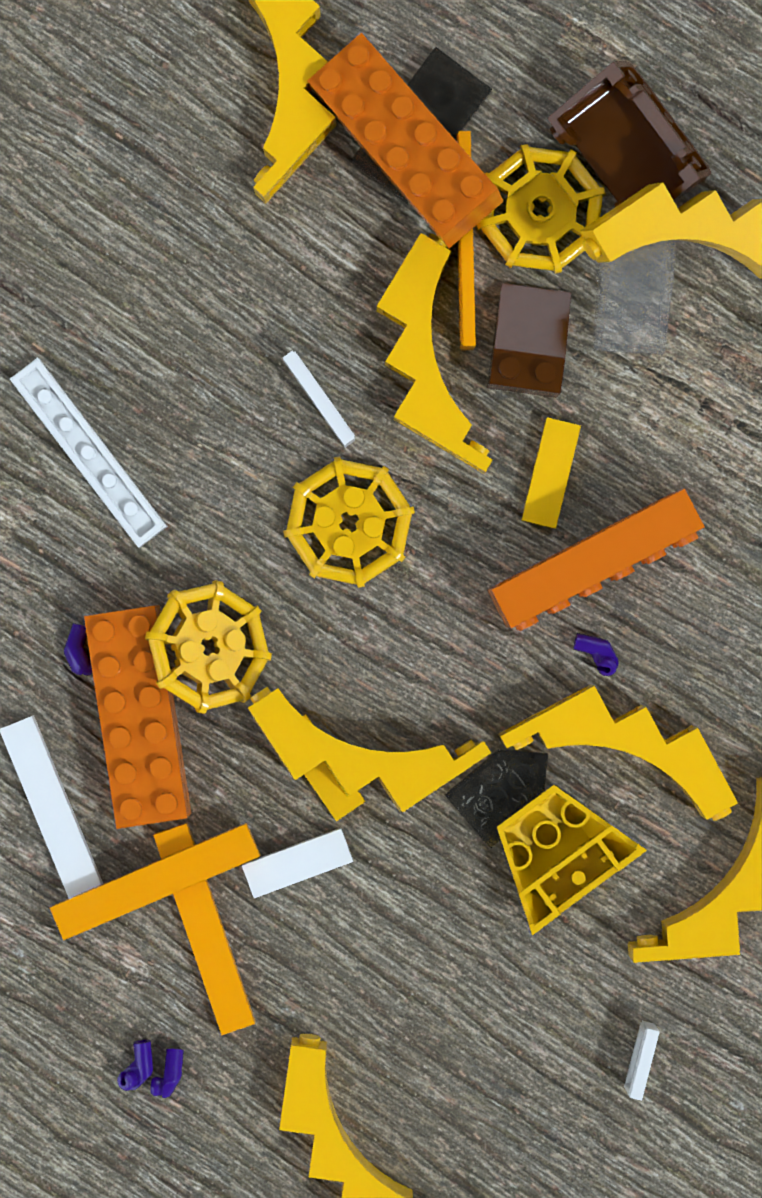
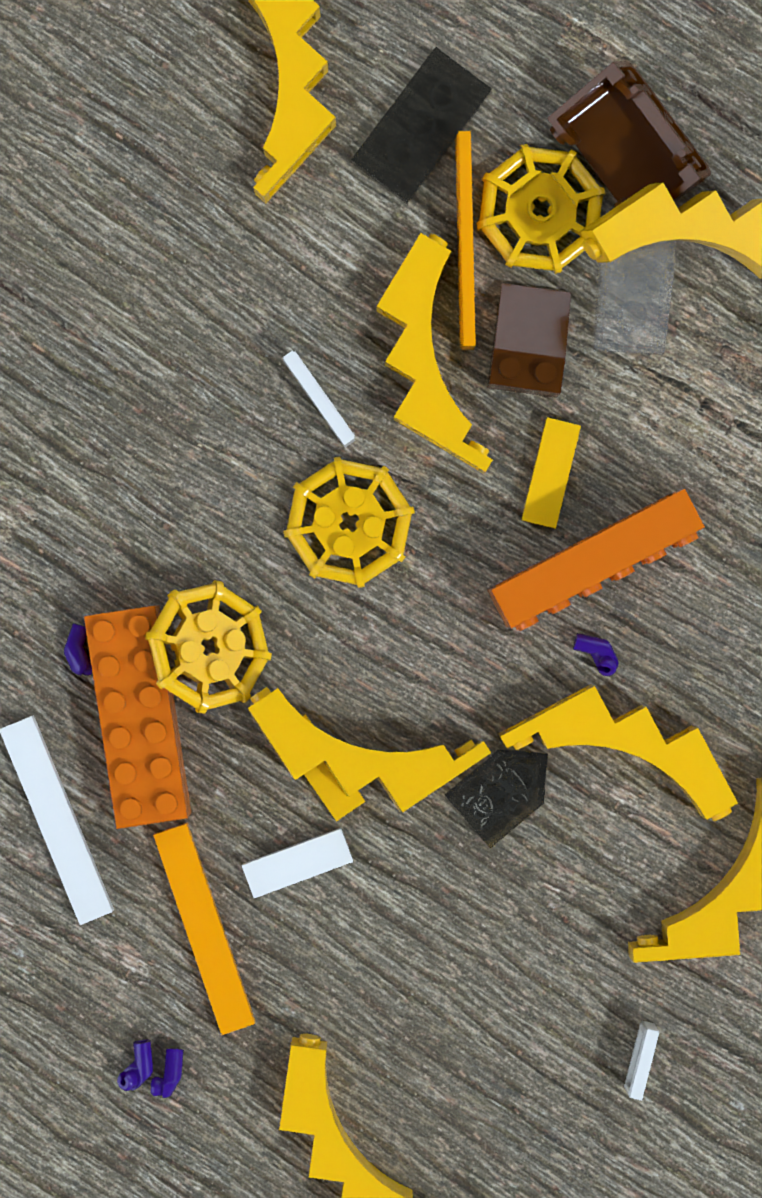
white tile [10,357,168,548] -> none
light orange tile [50,823,261,941] -> none
orange brick [307,32,504,249] -> none
yellow wedge [497,785,647,935] -> none

